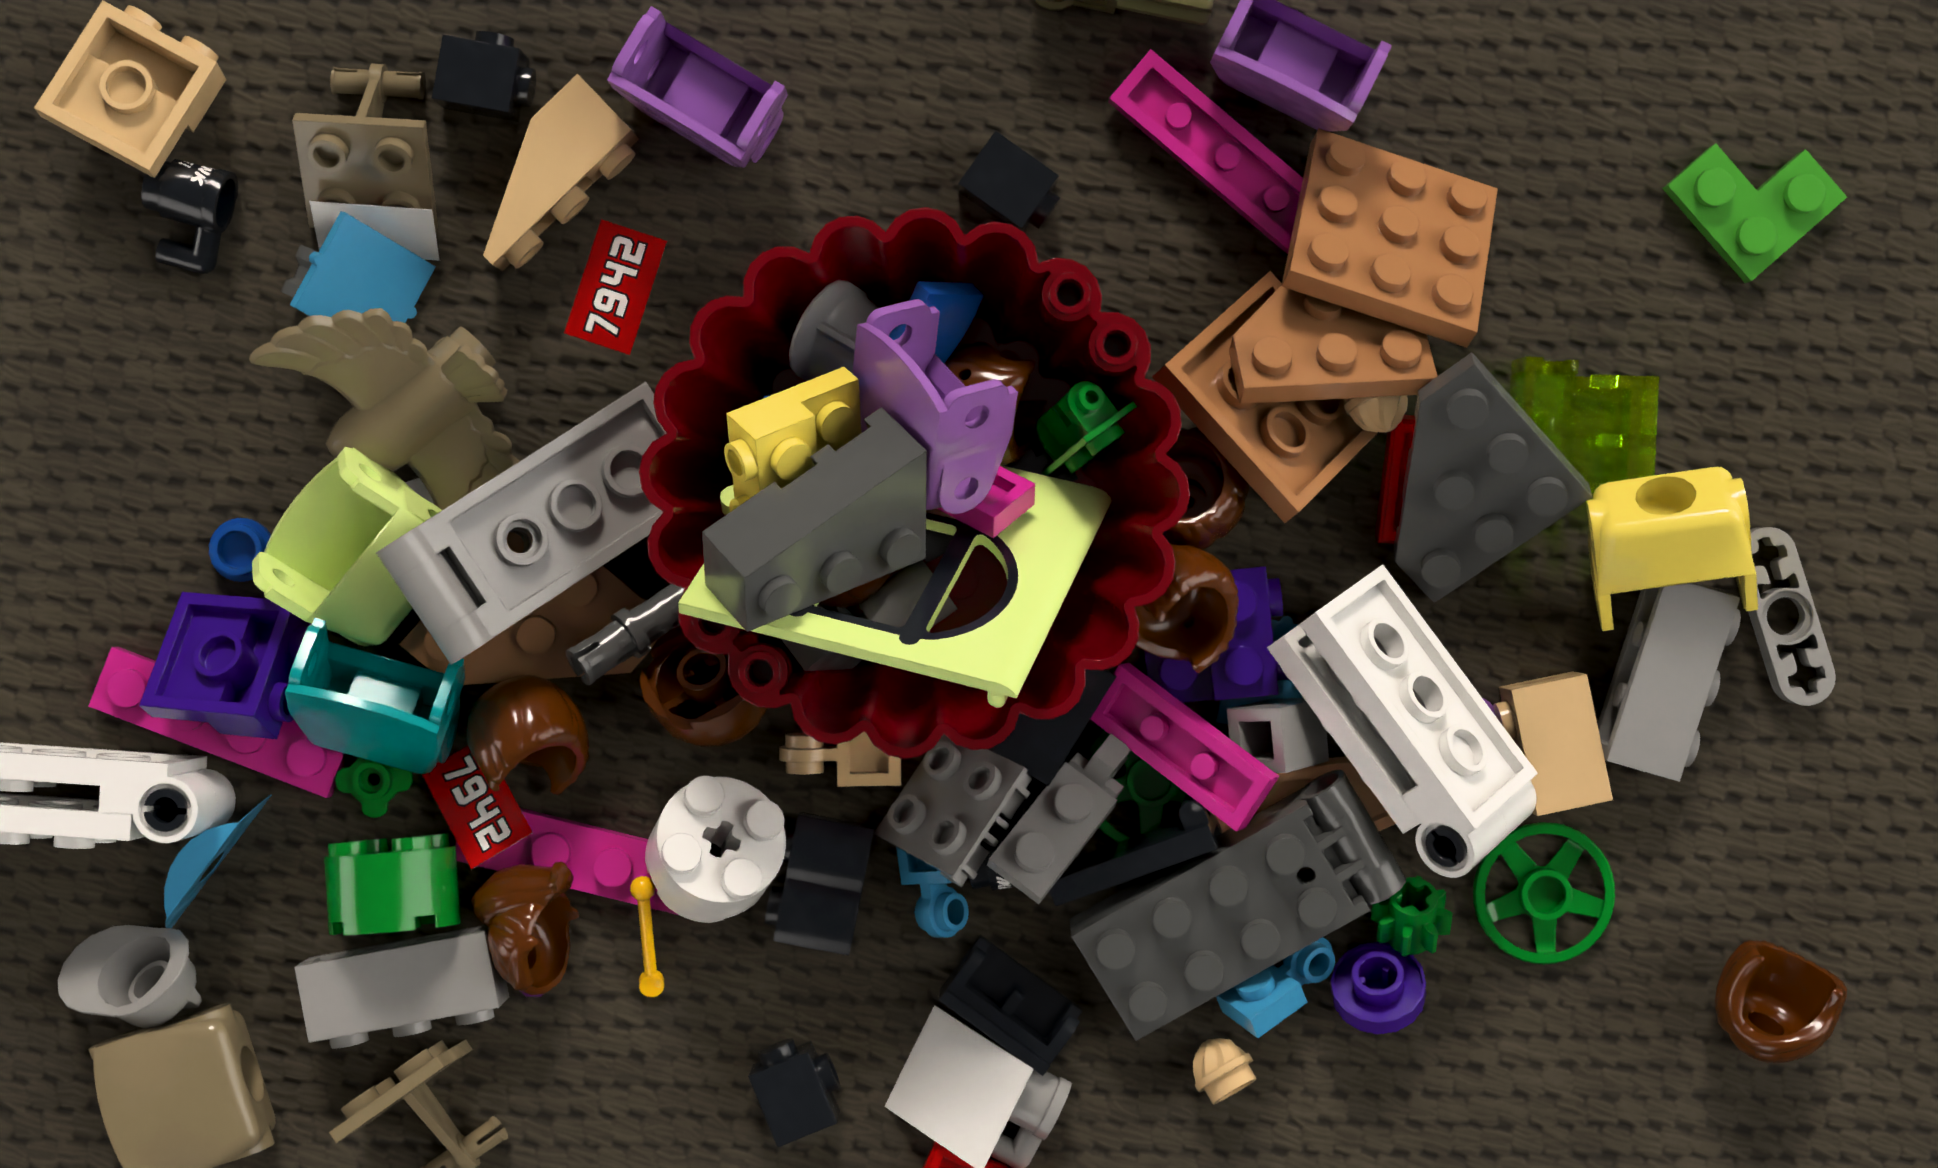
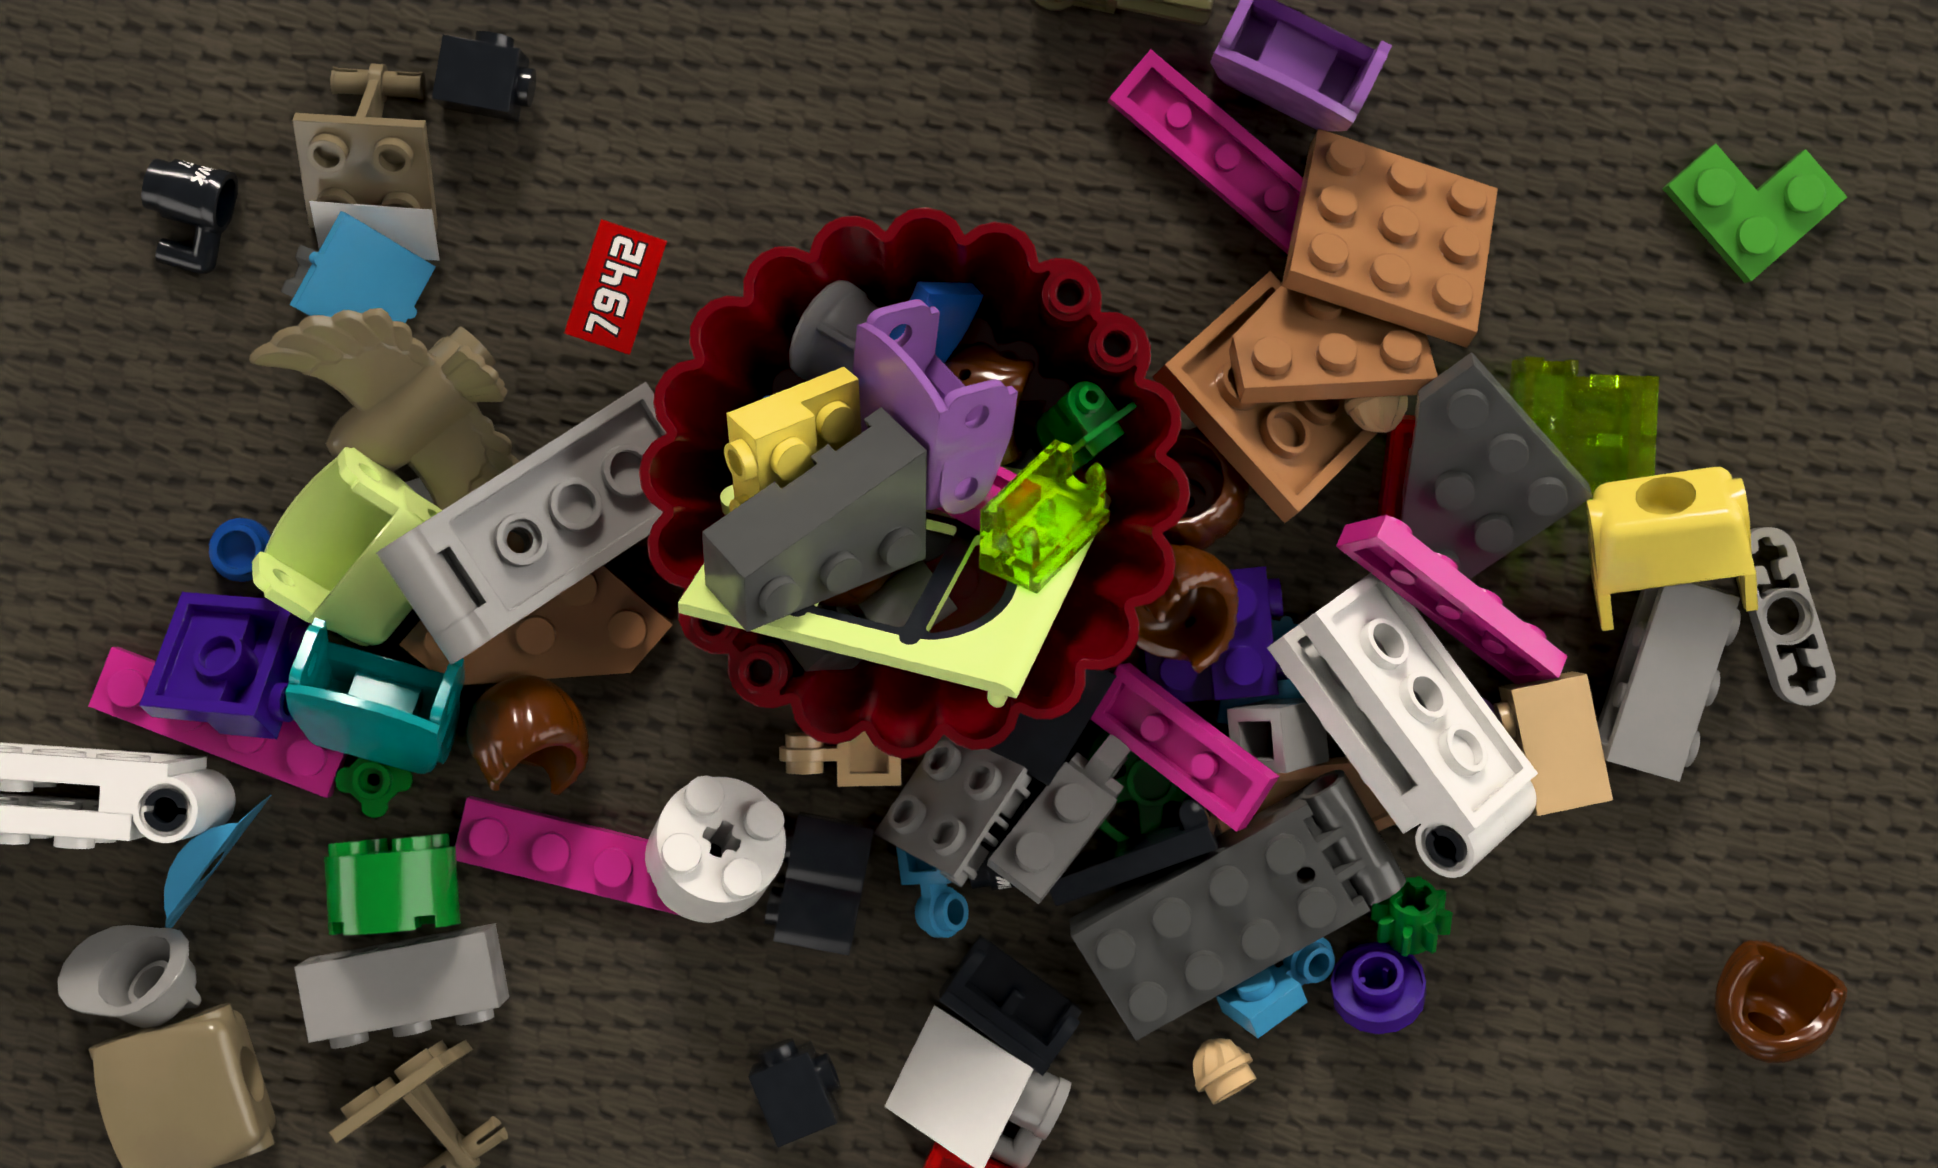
tan plate [34,0,226,178] -> none
red sticker [422,746,533,870] -> none
reddish brown hair [471,862,580,997] -> none
tan slope [483,74,639,271] -> none
dark grey pin [566,584,685,685] -> none
medium lavender piece [607,6,788,168] -> none
yellow hinge [630,876,664,997] -> none
reddish brown cylinder [639,625,768,747] -> none
black brick [958,131,1061,231] -> none
green wheel [1473,822,1615,964] -> none
none -> clear neon green hinge [979,439,1110,594]
none -> dark pink plate [1336,515,1568,684]

